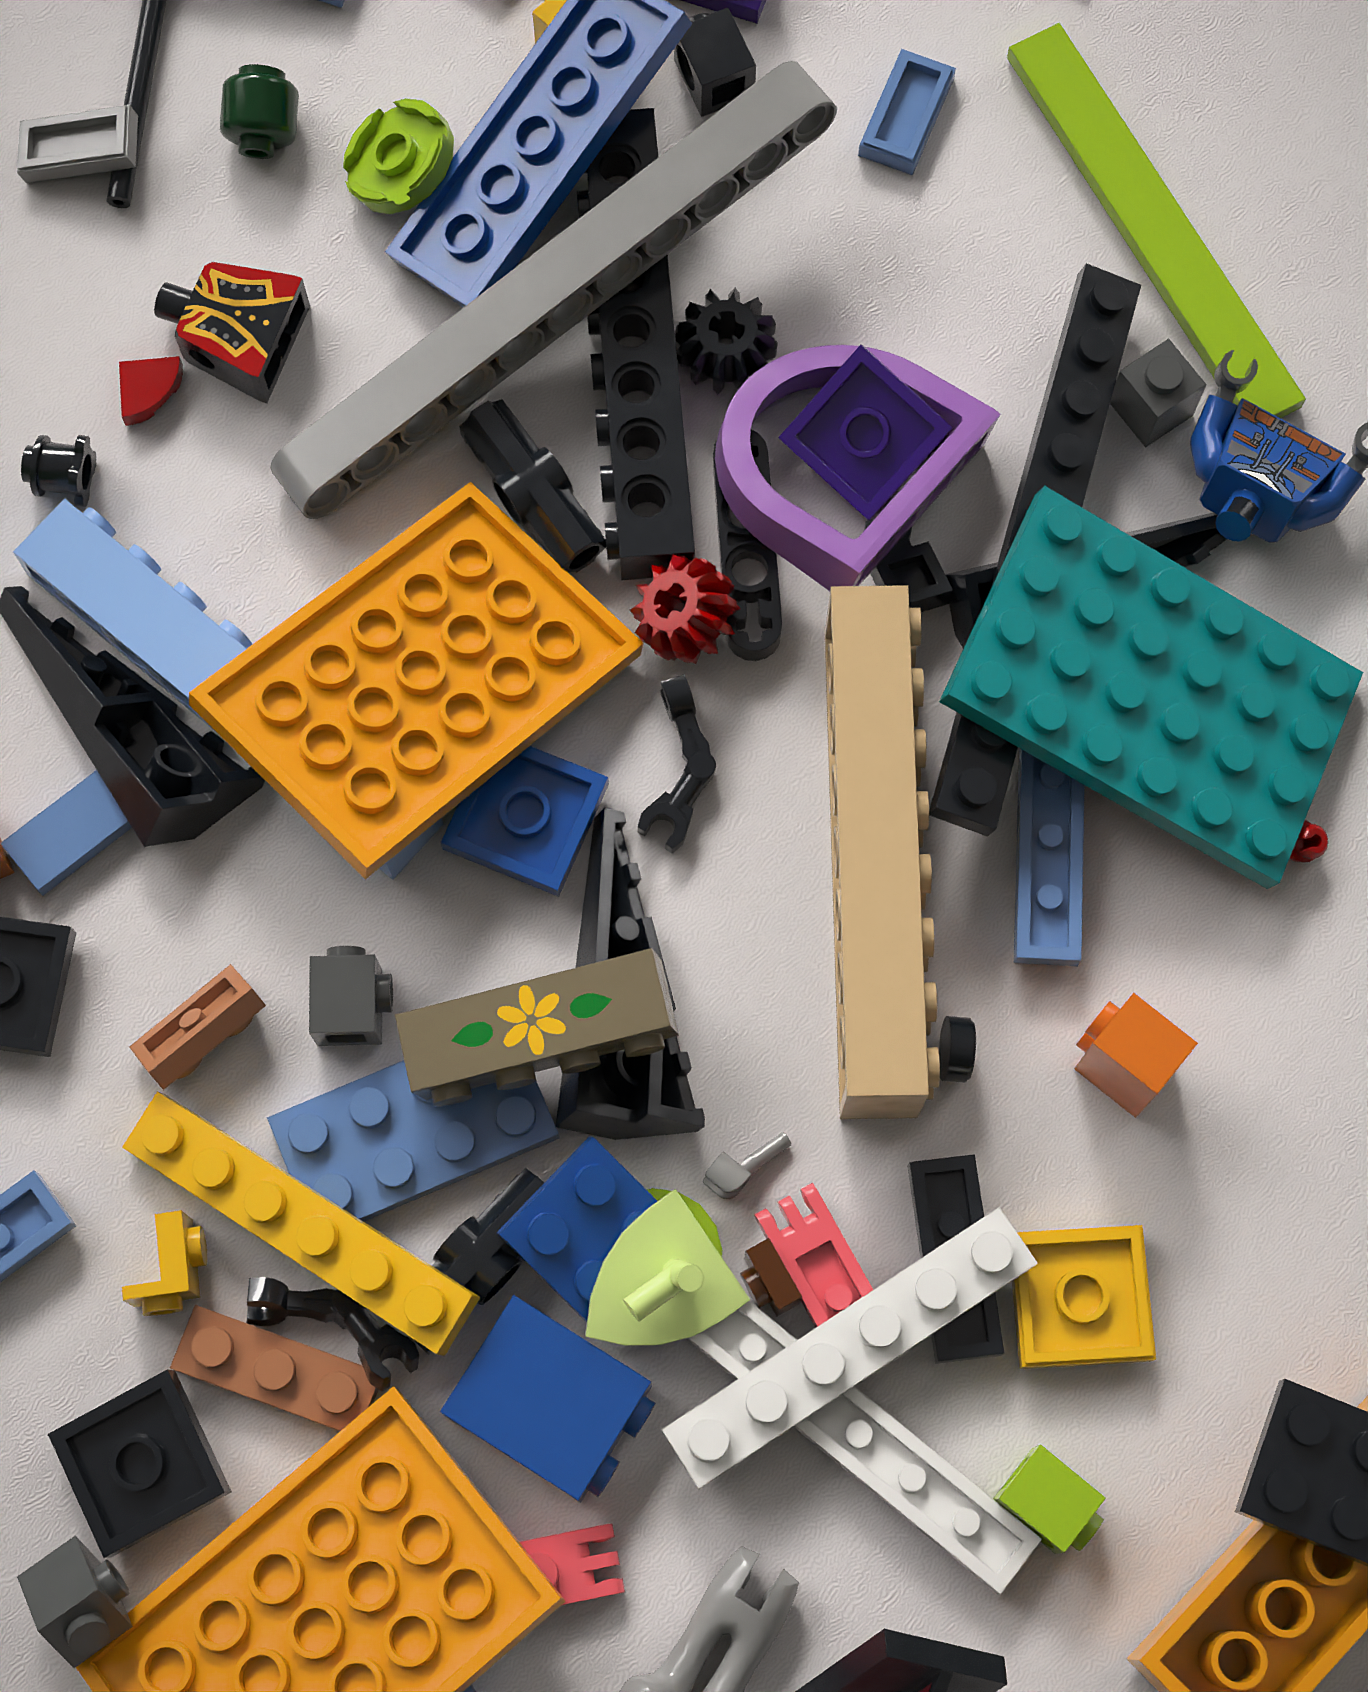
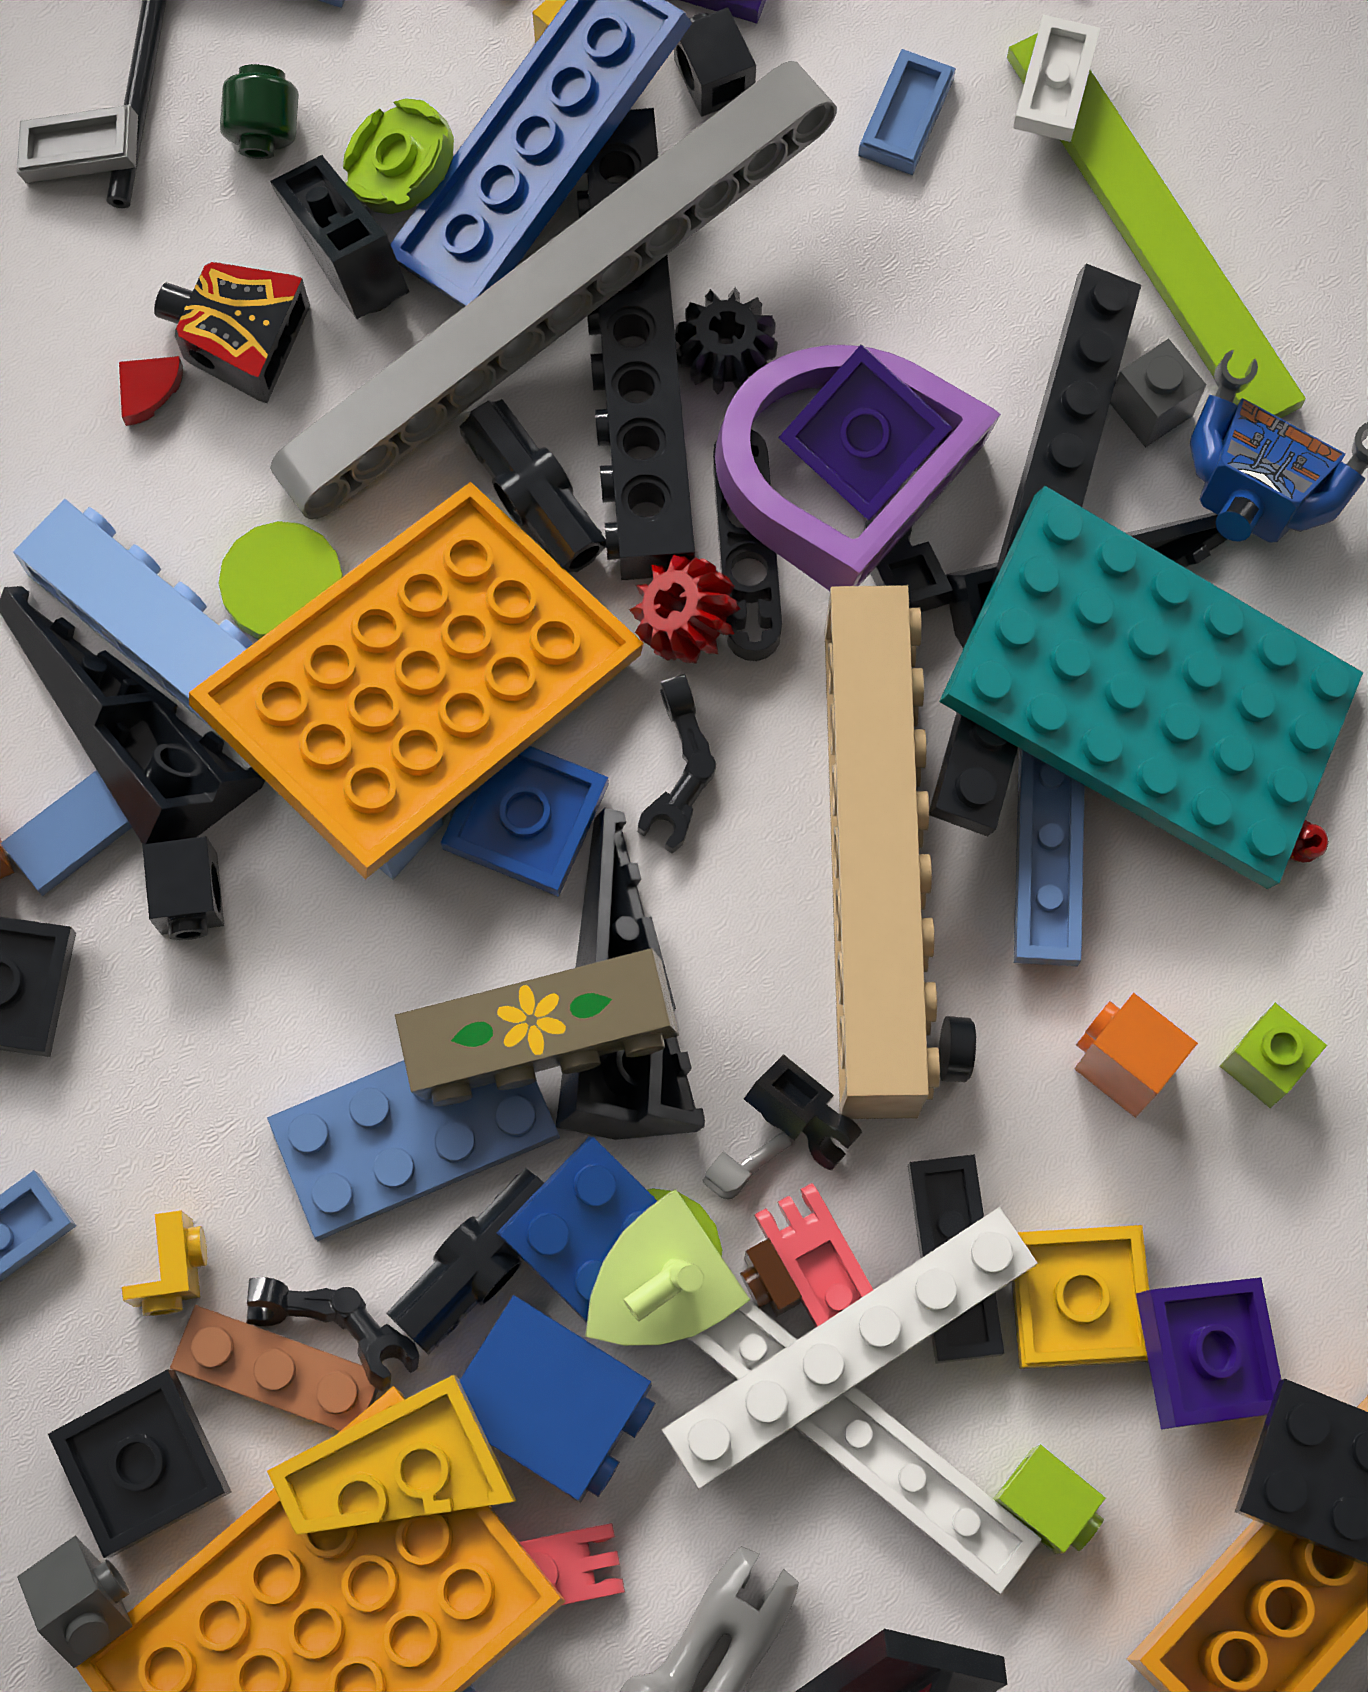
black brick [21,435,97,507] -> none
yellow plate [122,1091,480,1356] -> none
nougat plate [129,964,266,1090] -> none
dark grey brick [309,946,393,1046] -> none
none -> black brick [142,836,224,940]
none -> lime tile [218,521,343,640]
none -> yellow wing [267,1375,516,1535]
none -> black slope [270,155,410,319]
none -> black plate [744,1054,862,1170]
none -> white plate [1013,14,1100,142]
none -> dark purple plate [1136,1277,1282,1430]
none -> lime brick [1220,1002,1327,1108]

